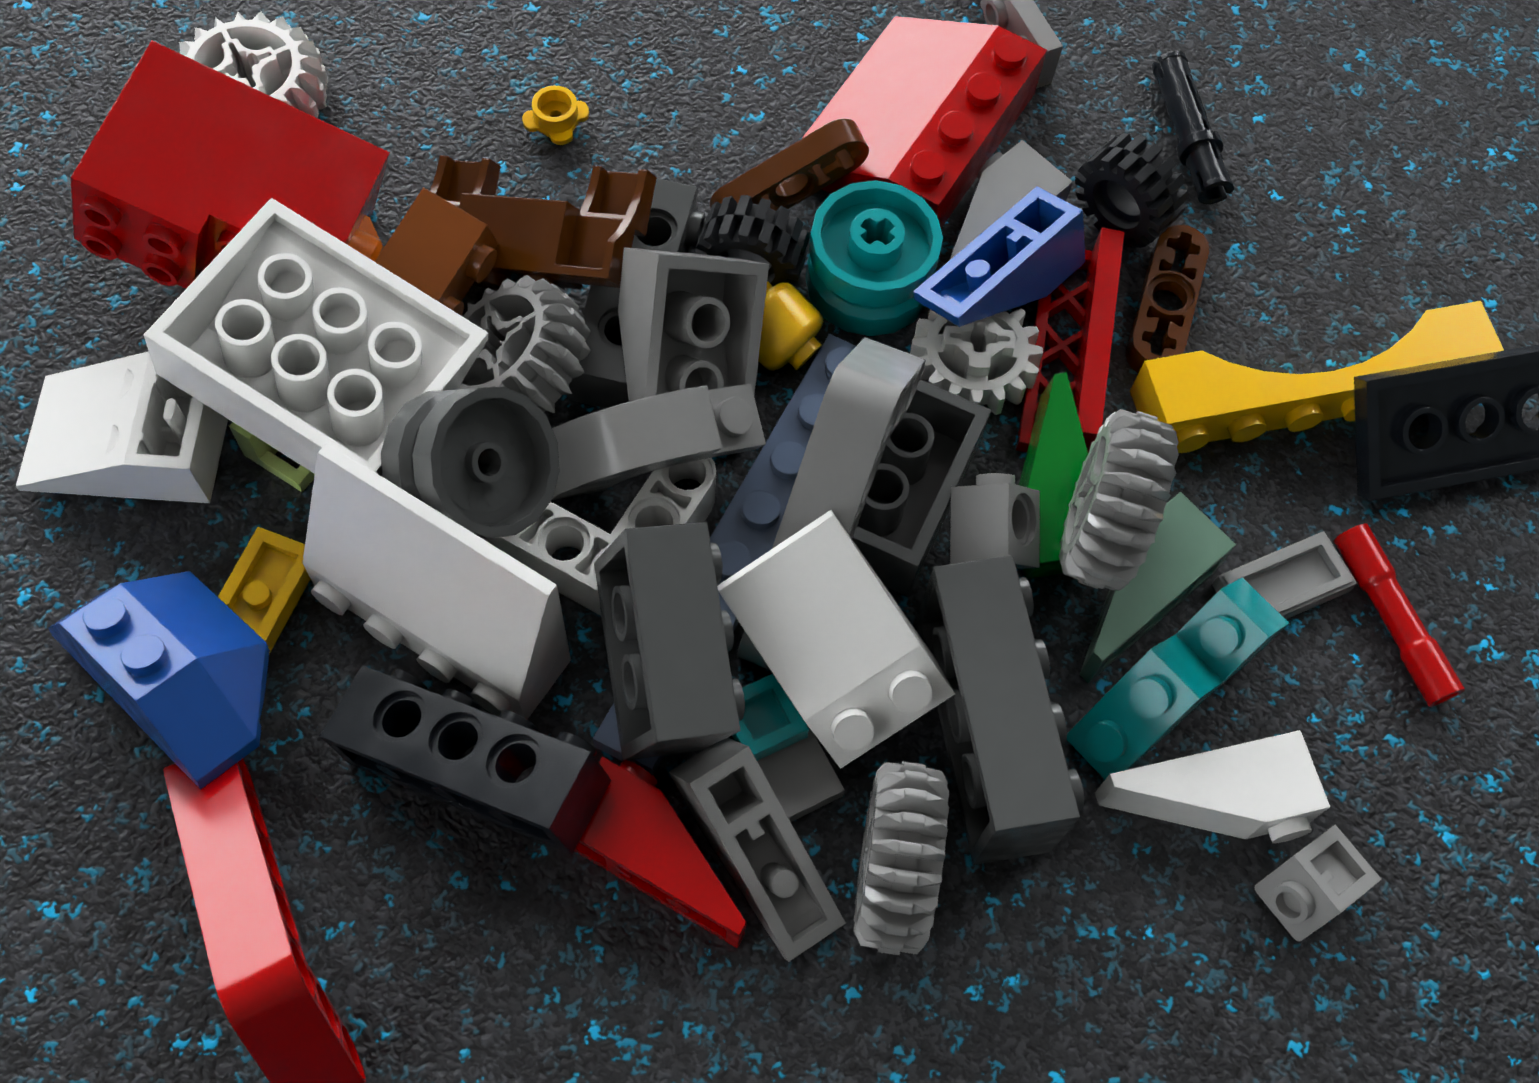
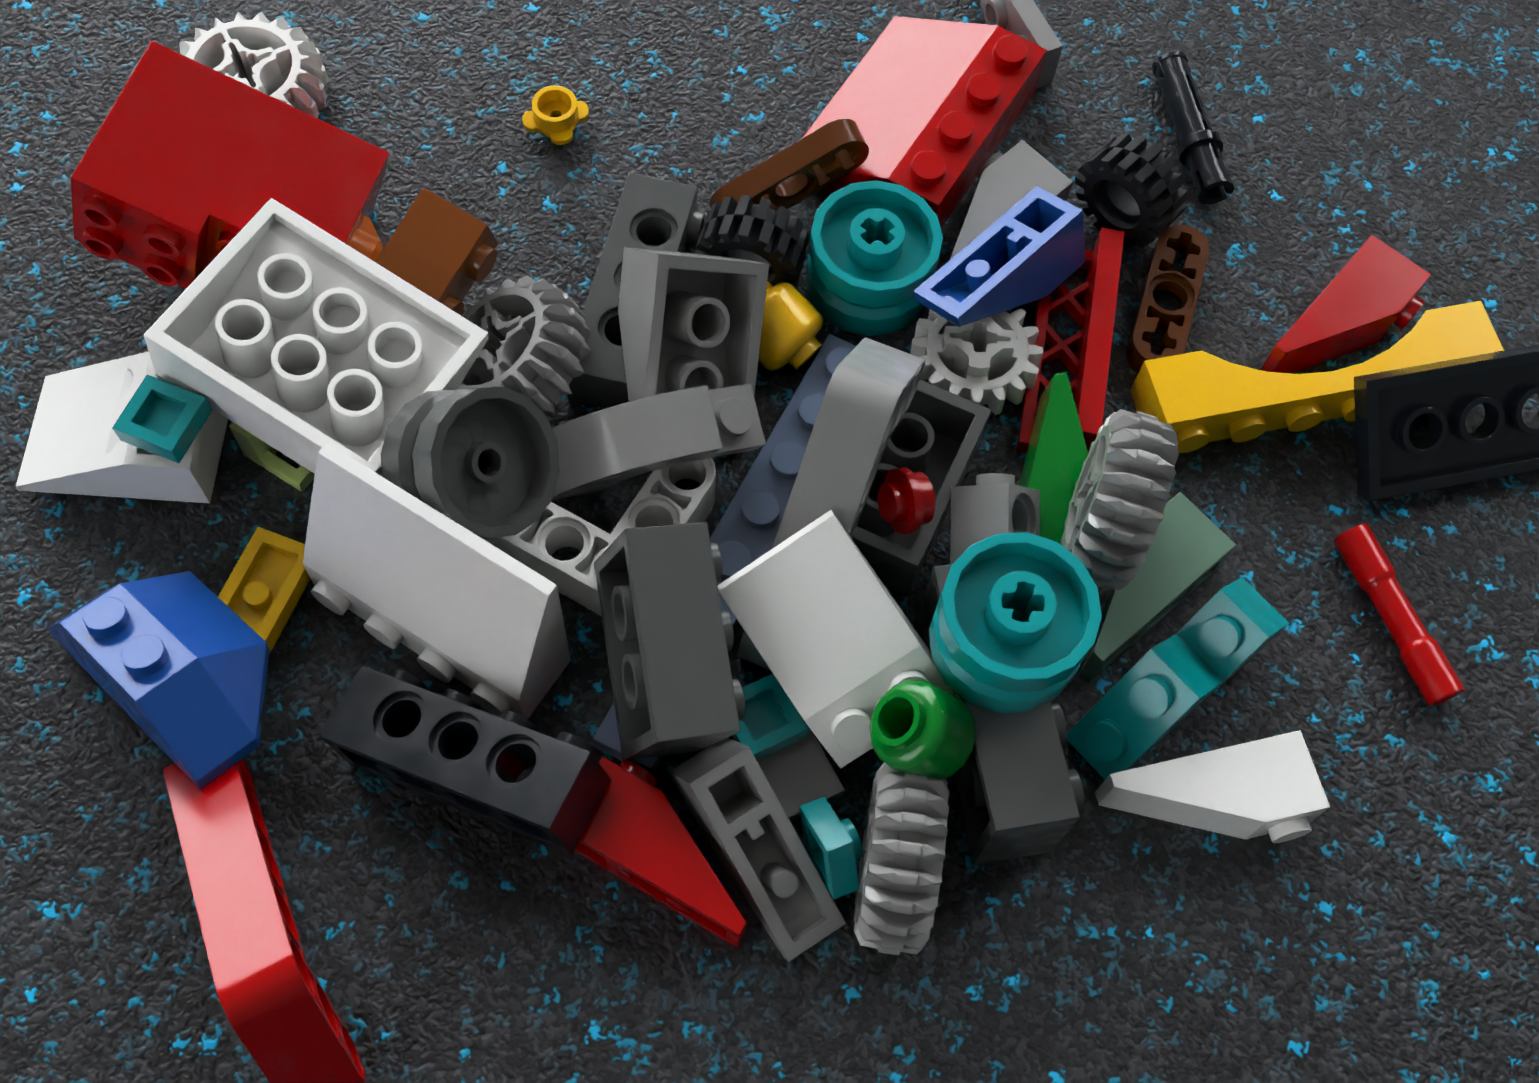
reddish brown bracket [430,155,657,290] -> none
light grey tile [1212,531,1357,619] -> none
light grey bracket [1255,824,1382,941] -> none
none -> teal plate [112,375,212,464]
none -> teal plate [799,796,863,900]
none -> green head [869,680,976,780]
none -> red plate [878,467,935,535]
none -> teal wheel [929,532,1102,713]
none -> red slope [1260,235,1431,374]

